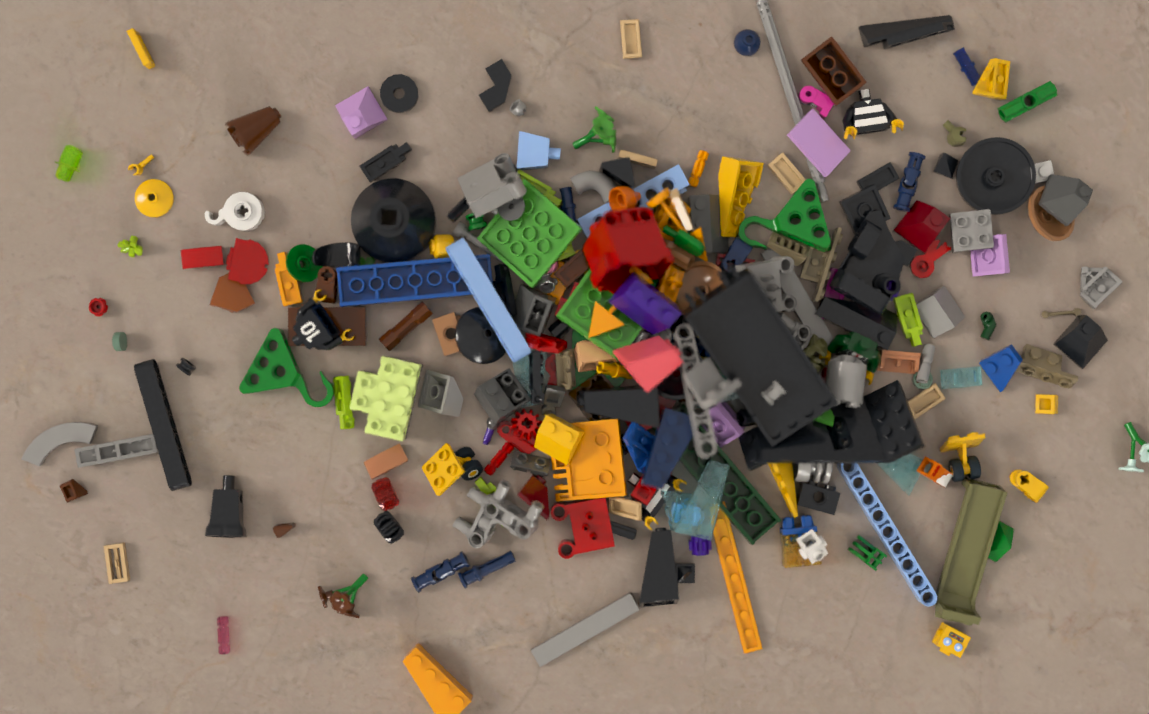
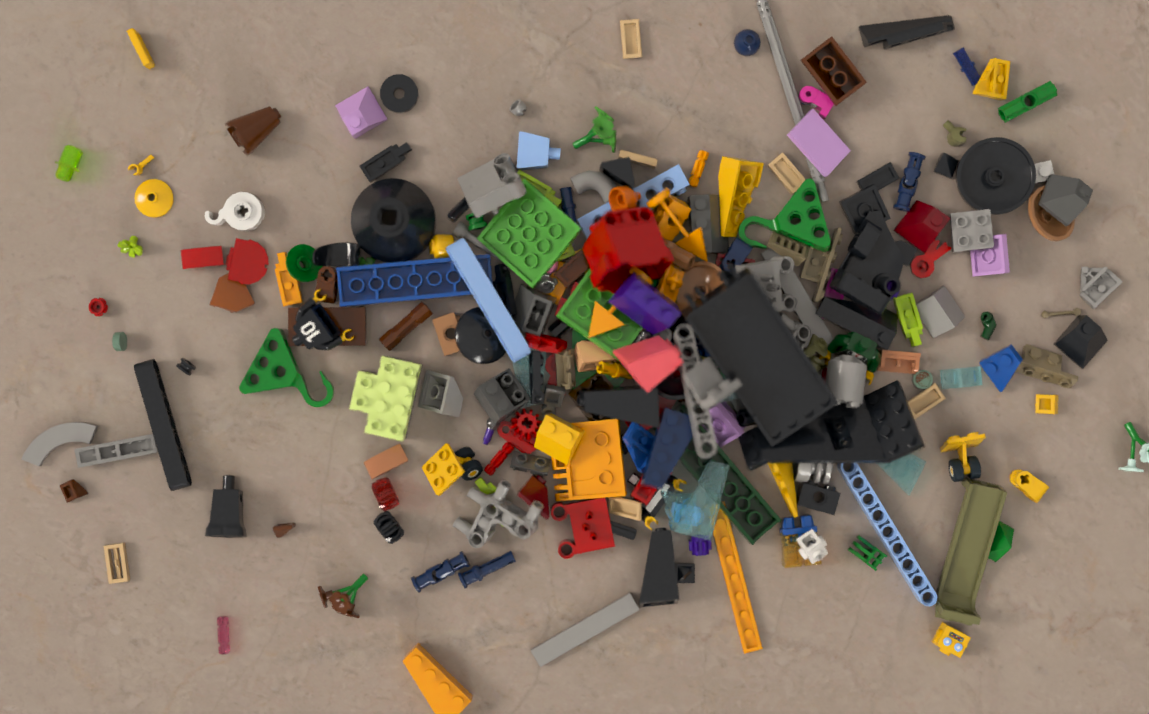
lime hinge [333,376,355,429] -> none
black tile [479,59,512,112] -> none
dark grey piece [497,197,525,221] -> none
green piece [662,225,705,256] -> none
tan tile [670,188,693,231] -> none
light grey bush [761,380,786,406] -> none
bright green tile [814,409,834,426] -> none
torso [842,89,904,139] -> none
light grey piece [916,344,935,384] -> none
orange leg [917,456,953,488] -> none

